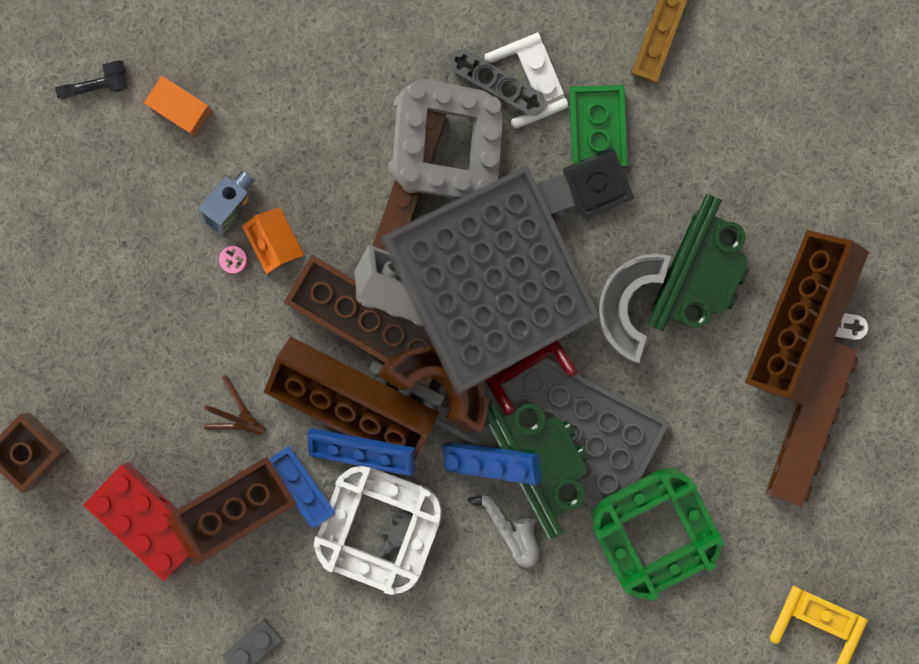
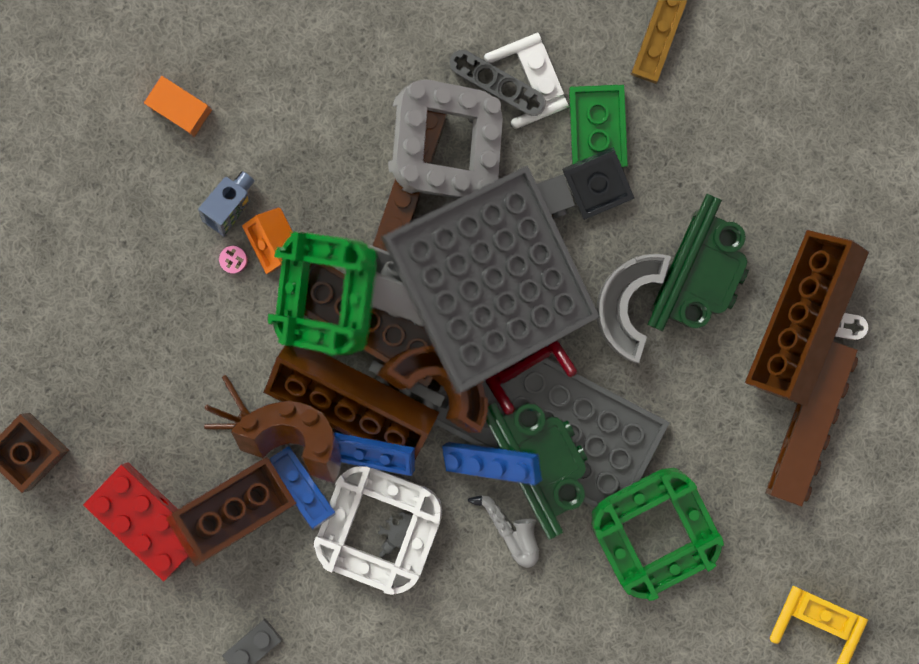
black brick [55,61,128,99] -> none
none -> reddish brown brick [231,401,341,483]
none -> green plate [268,232,377,355]

